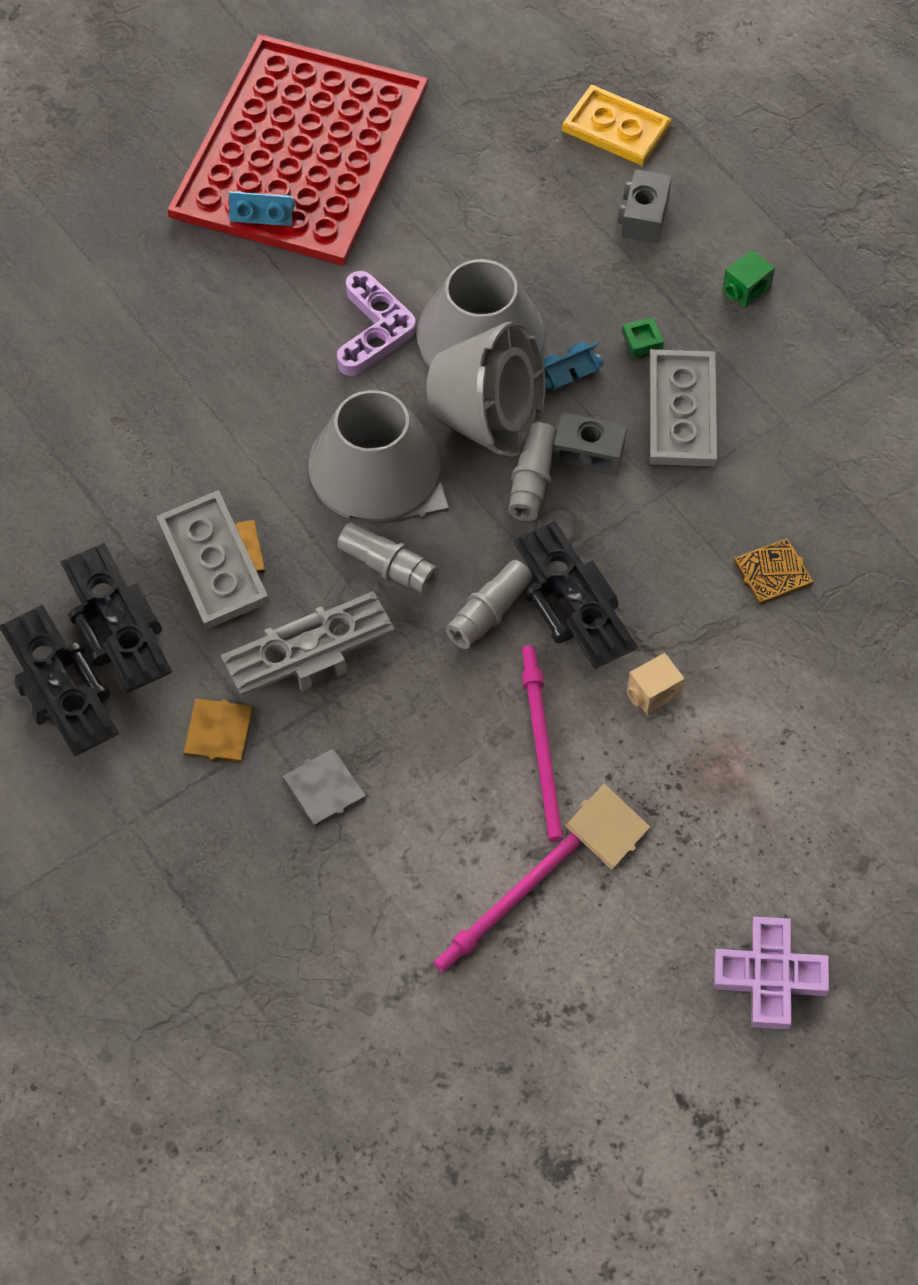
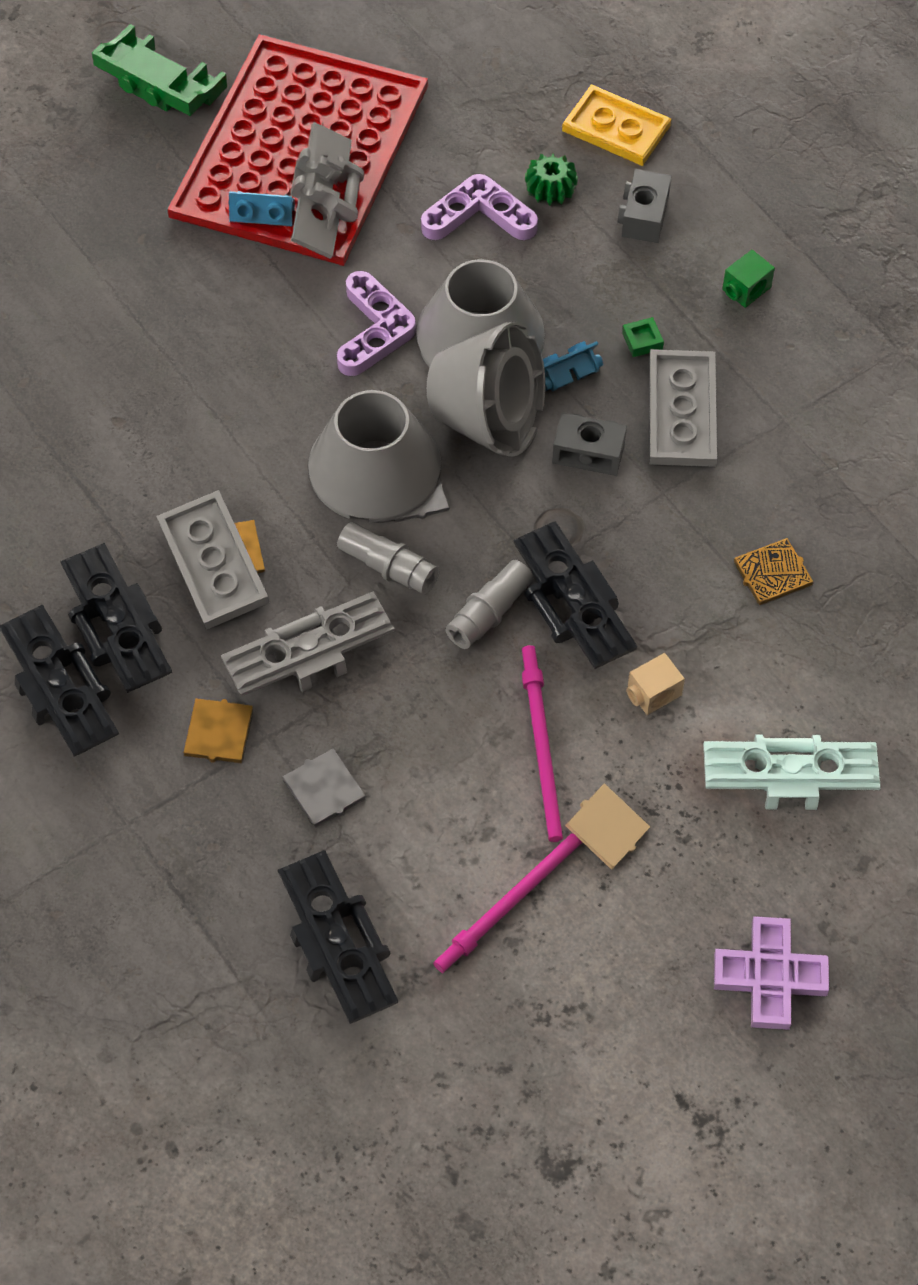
light grey piece [508,422,557,521] -> none
none -> green bracket [92,24,228,116]
none -> black piece [278,850,398,1024]
none -> light grey piece [290,122,364,259]
none -> lavender beam [421,174,538,240]
none -> green gear [525,152,578,206]
none -> light aqua piece [703,734,880,810]

